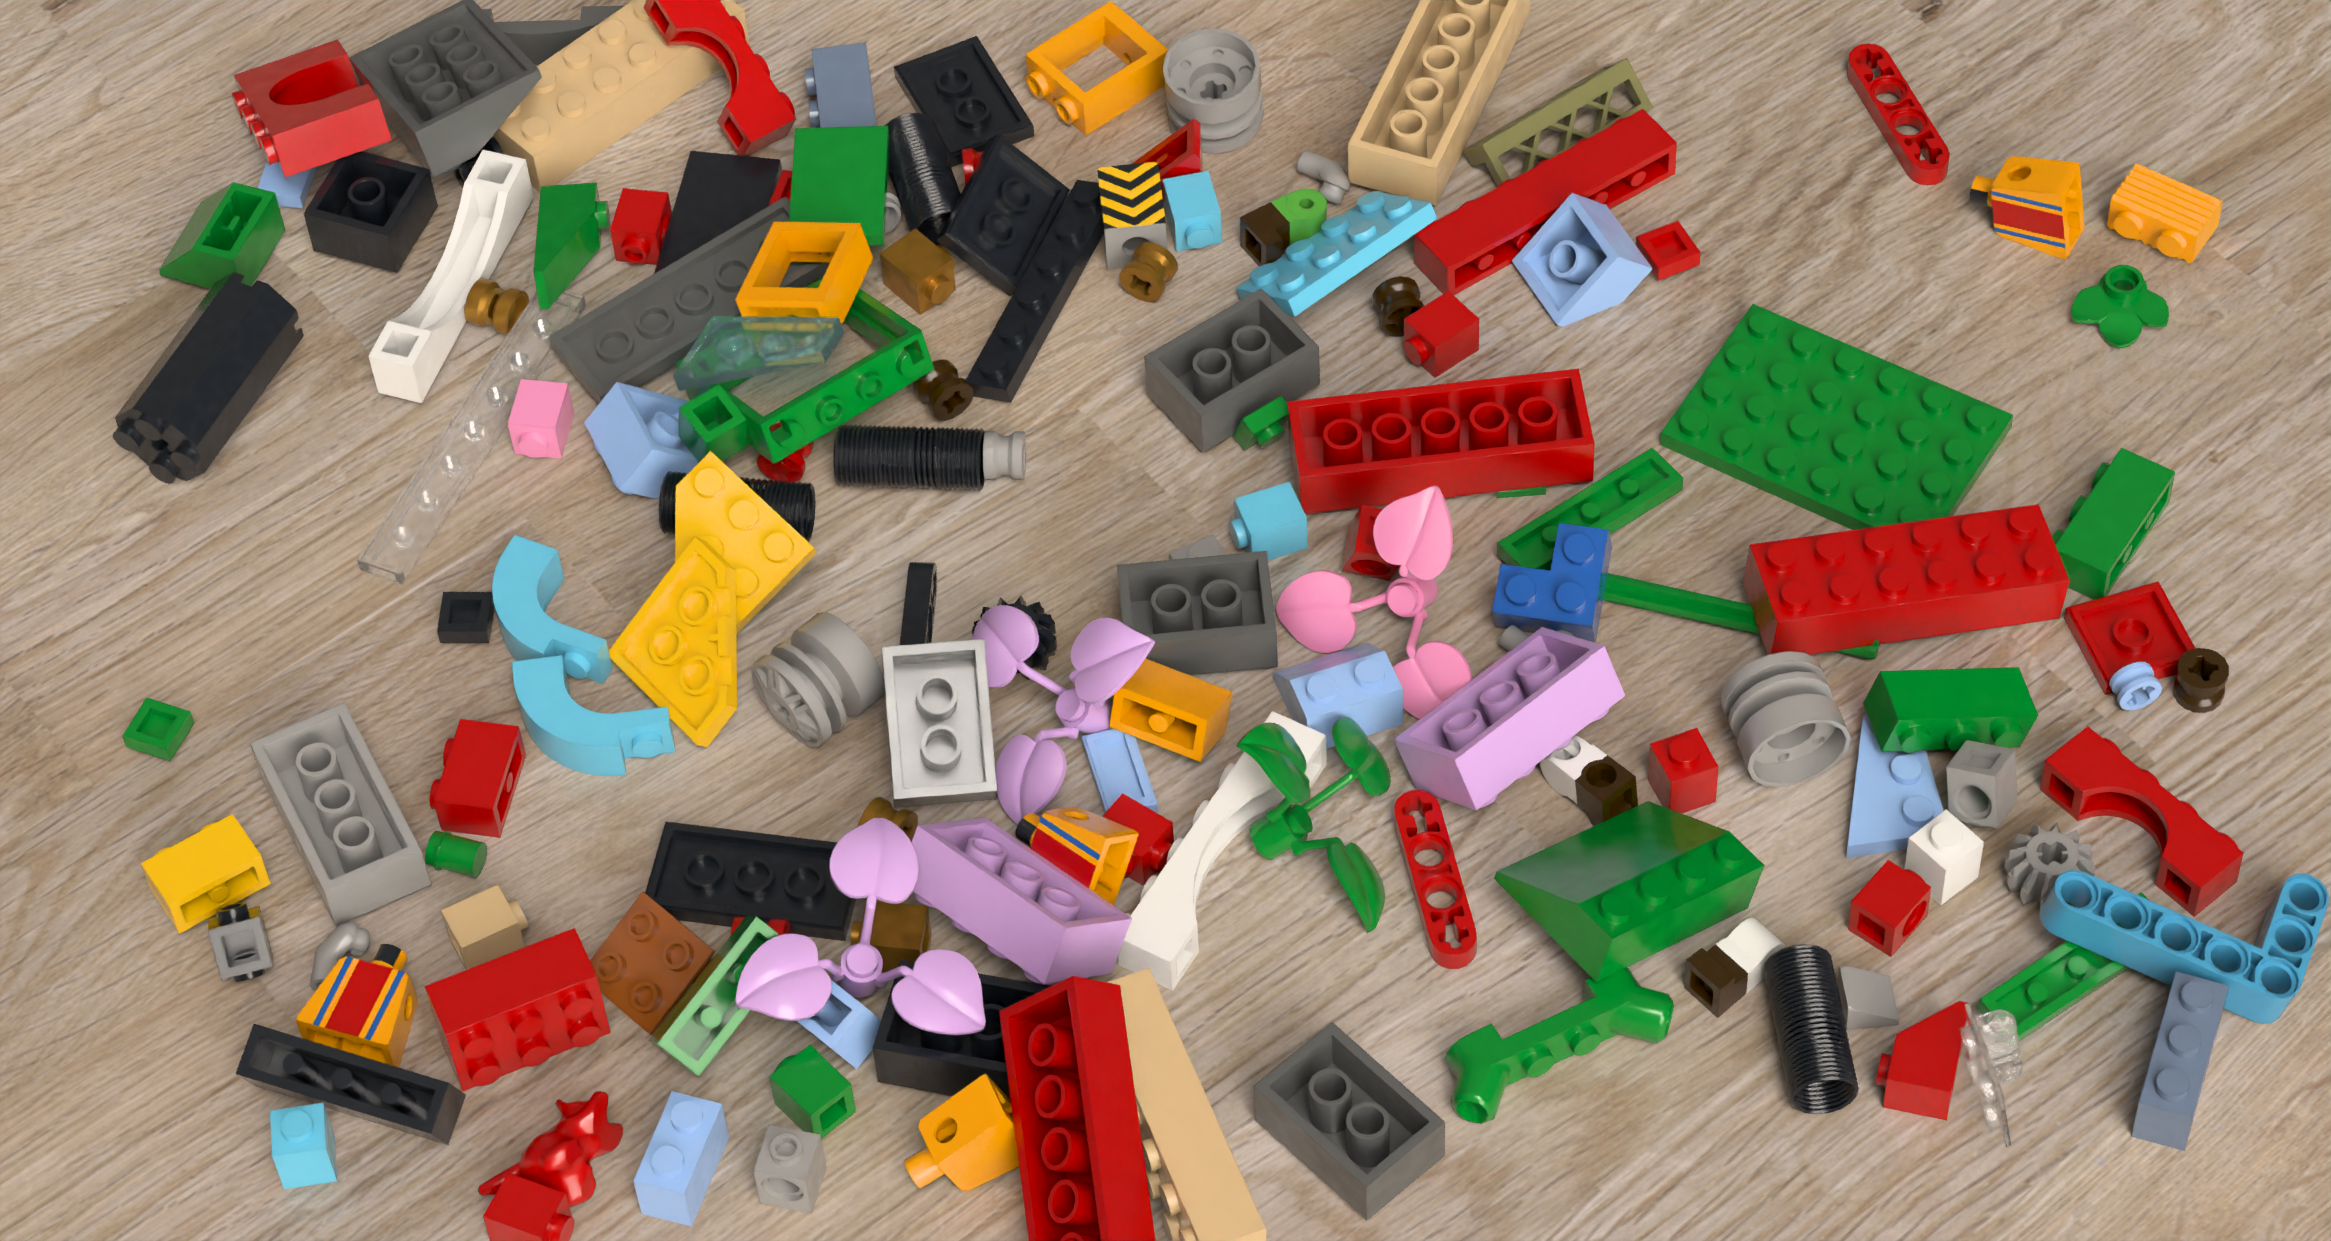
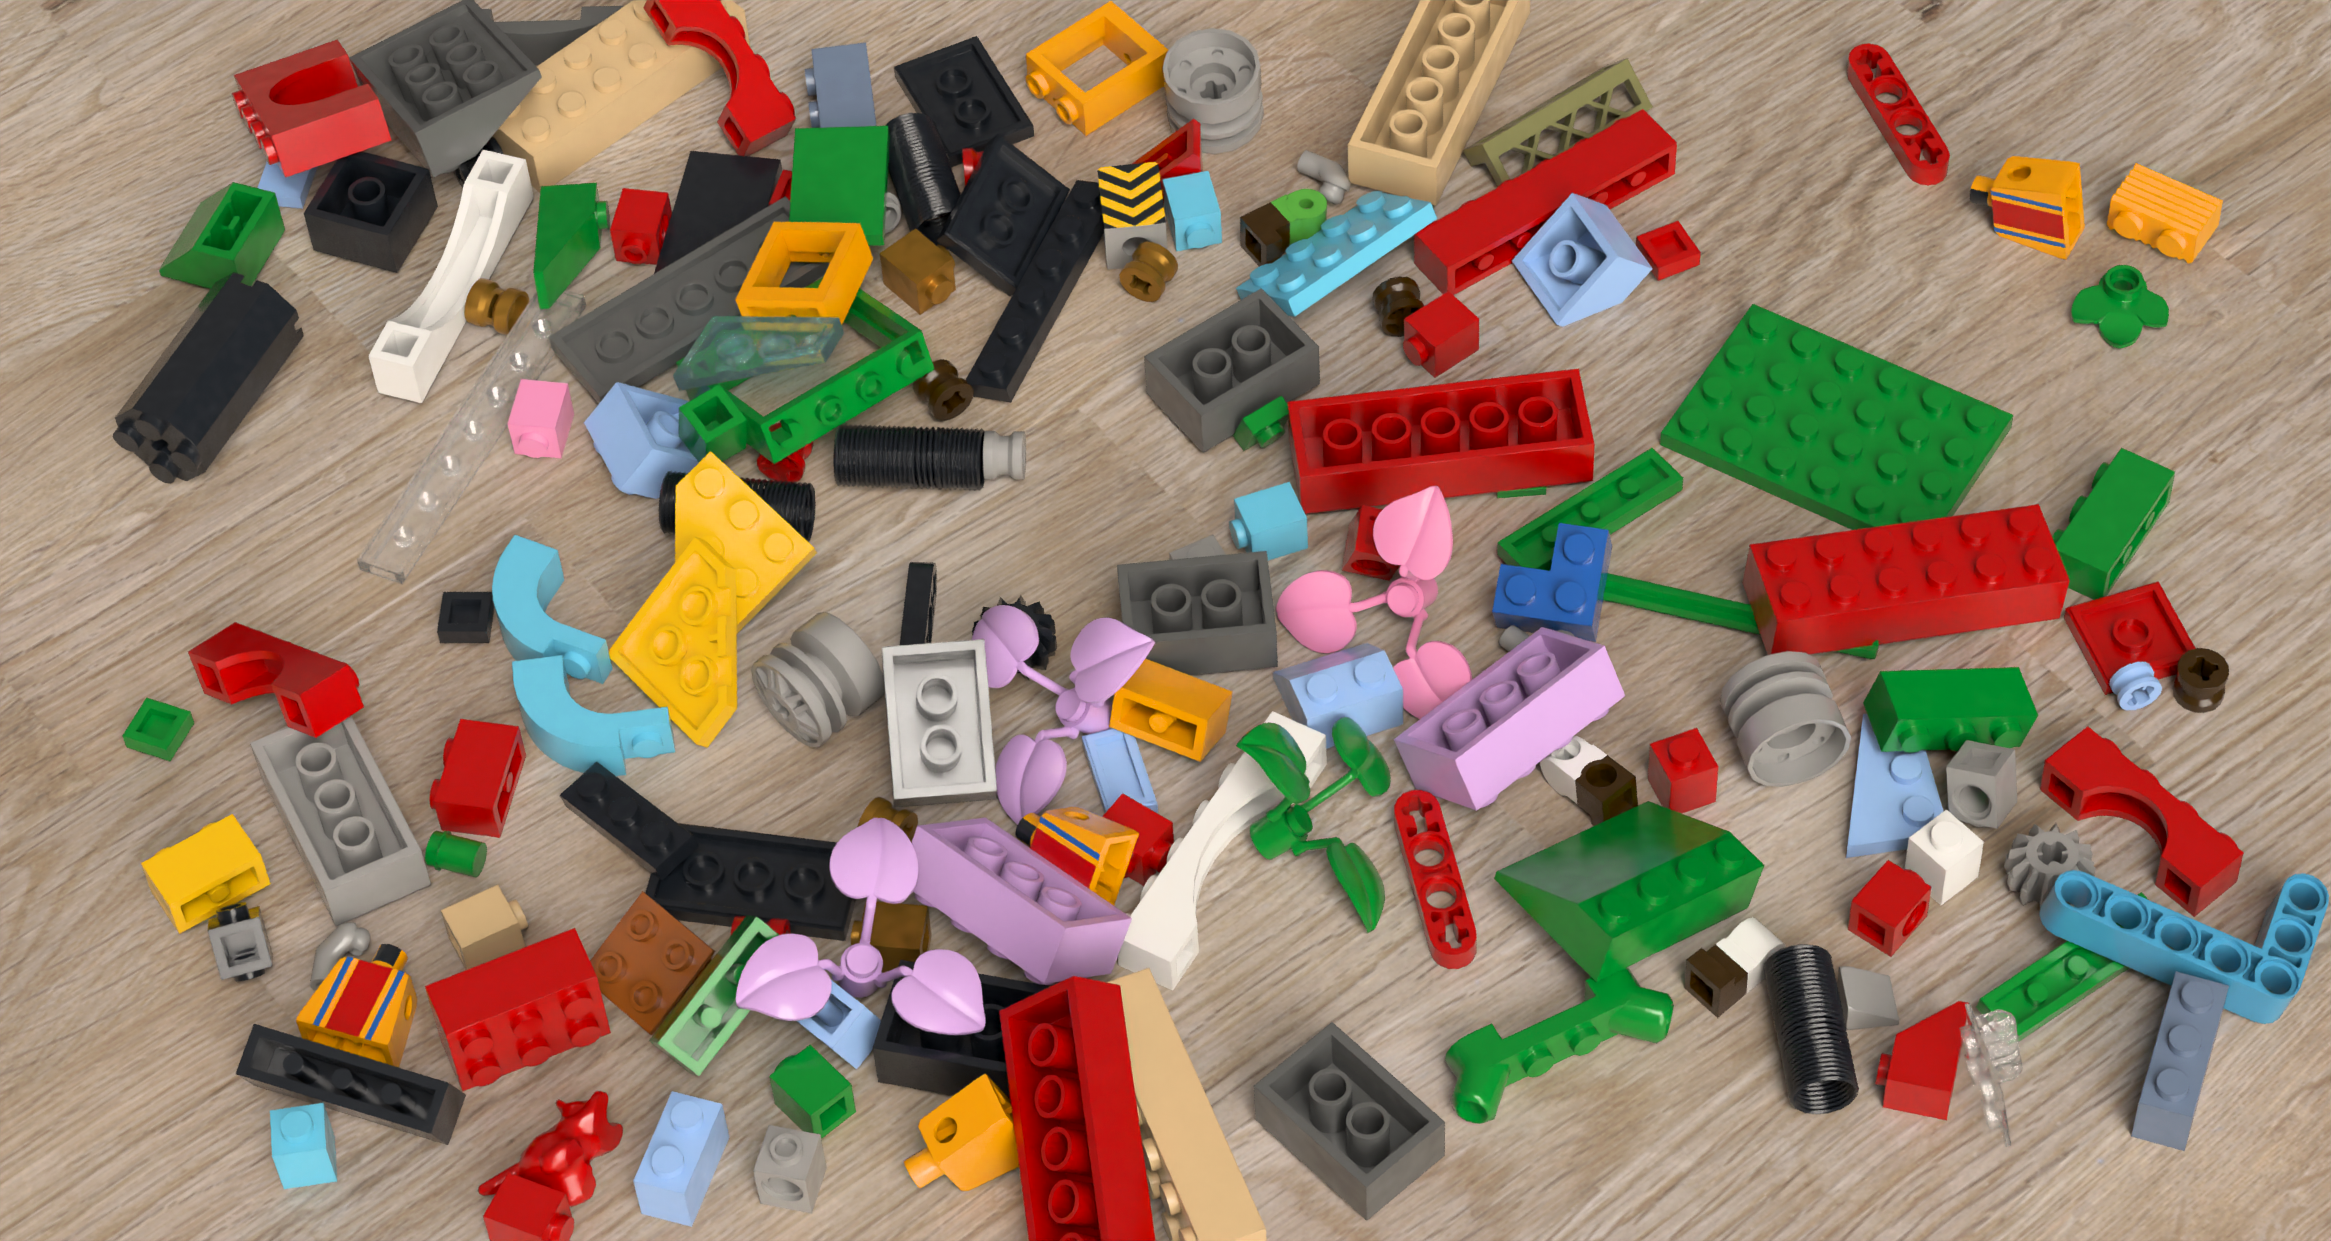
none -> red arch [188,622,364,738]
none -> black plate [560,762,699,881]

